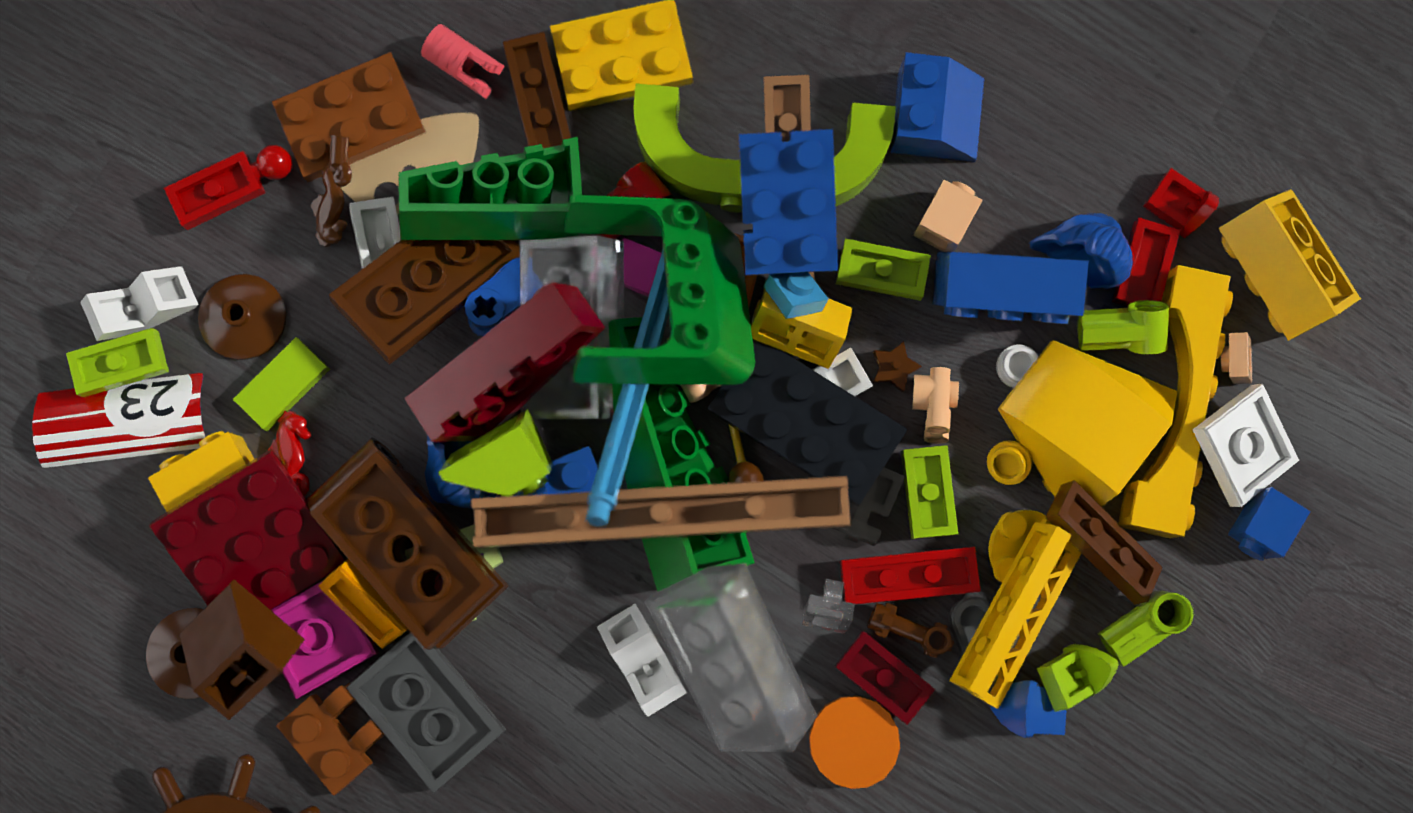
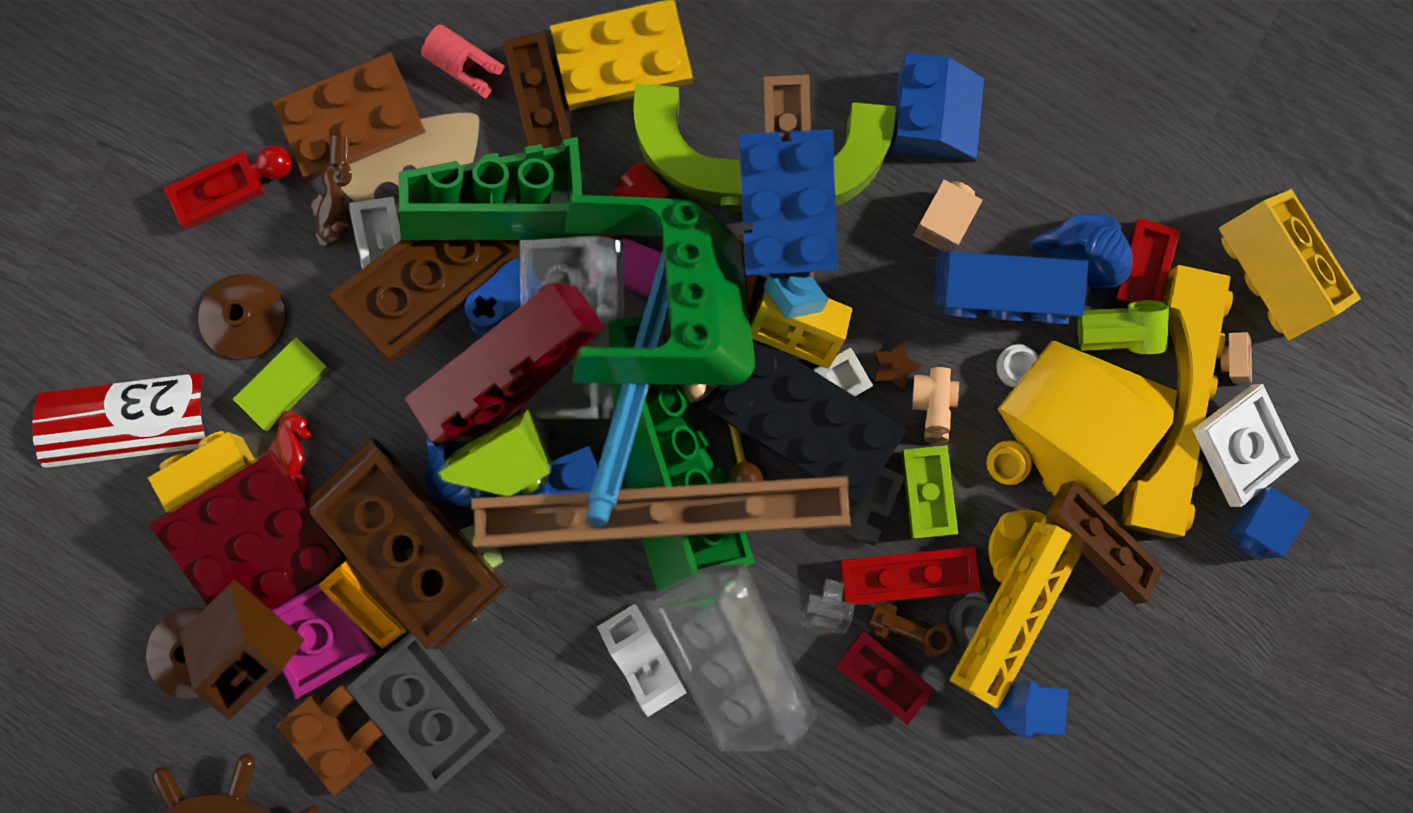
lime plate [66,328,169,397] -> none
white slope [81,266,198,341] -> none
orange tile [809,695,900,789] -> none
lime plate [836,238,931,301] -> none
lime tile [1037,644,1119,712] -> none
lime piece [1097,591,1193,667] -> none
red tile [1143,168,1219,238] -> none

